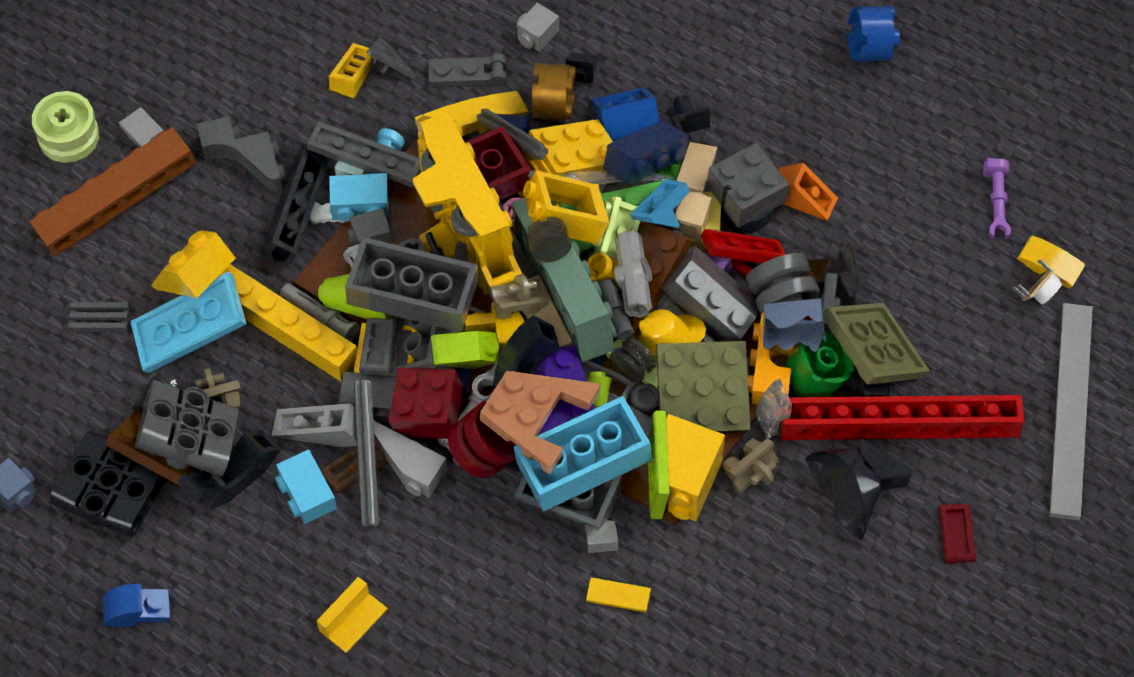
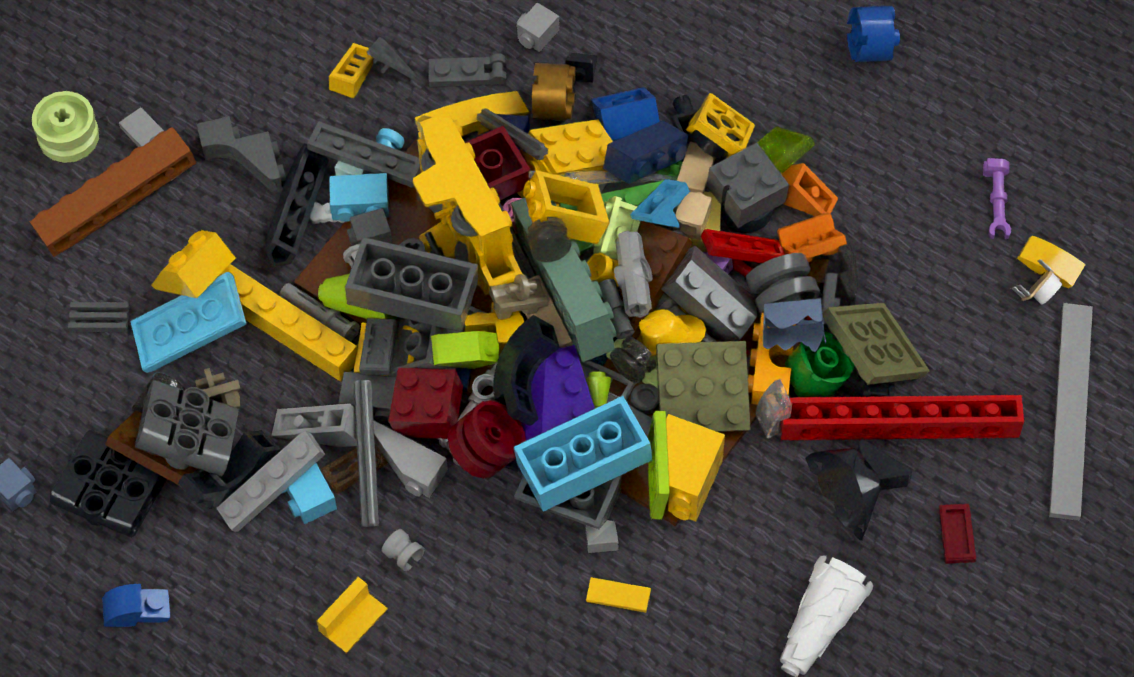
nougat wing [480,371,601,475] -> none
dark tan hips [723,438,779,494] -> none
none -> light grey plate [217,430,325,532]
none -> light grey wheel [382,529,425,571]
none -> yellow piece [686,93,755,158]
none -> clear neon green tile [757,126,815,174]
none -> orange bracket [777,213,847,263]
none -> white cone [780,555,873,677]

